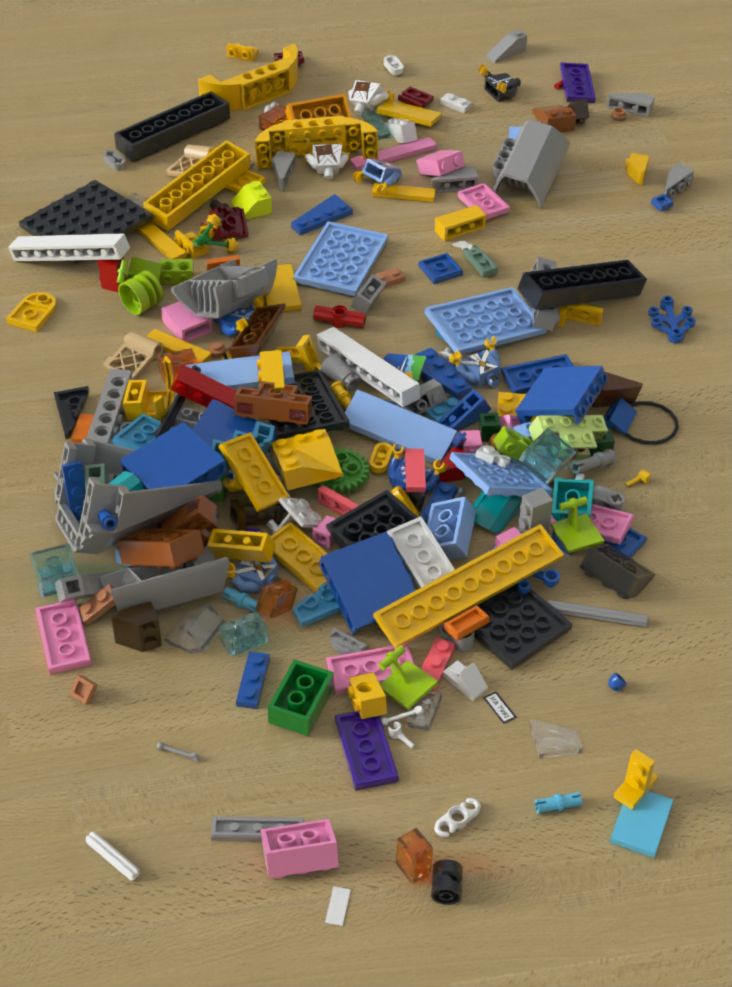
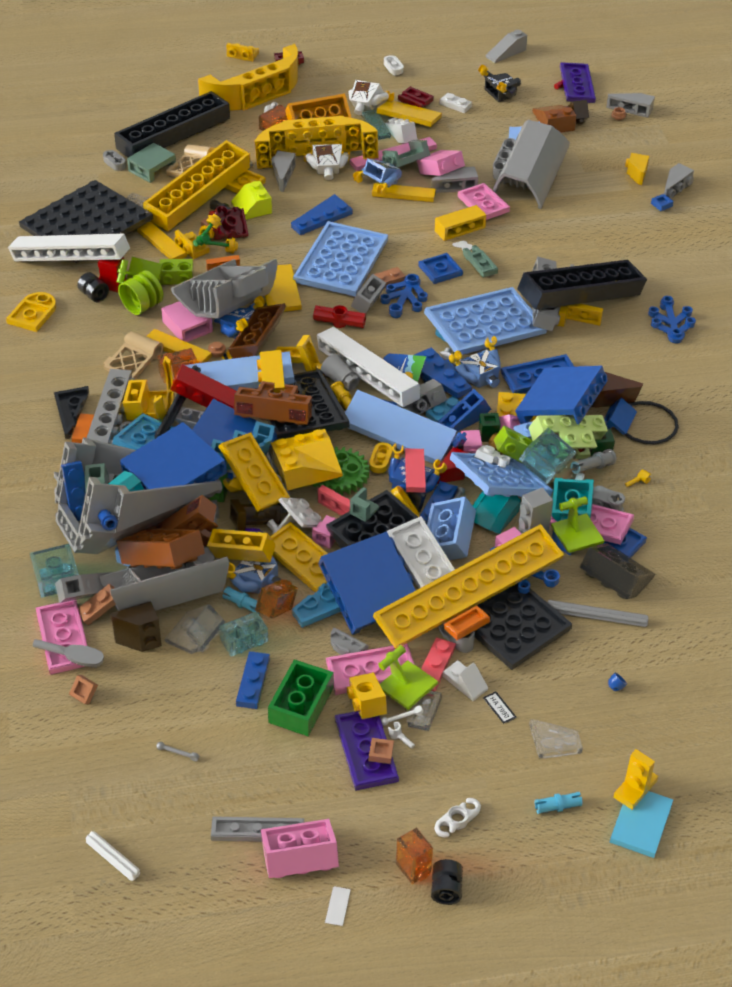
none -> light grey piece [33,639,104,668]
none -> black wheel [77,272,109,303]
none -> sand green panel [127,143,176,183]
none -> sand green panel [350,487,379,522]
none -> nougat plate [369,738,394,764]
none -> blue plant [380,274,428,318]
none -> sand green panel [382,140,430,167]

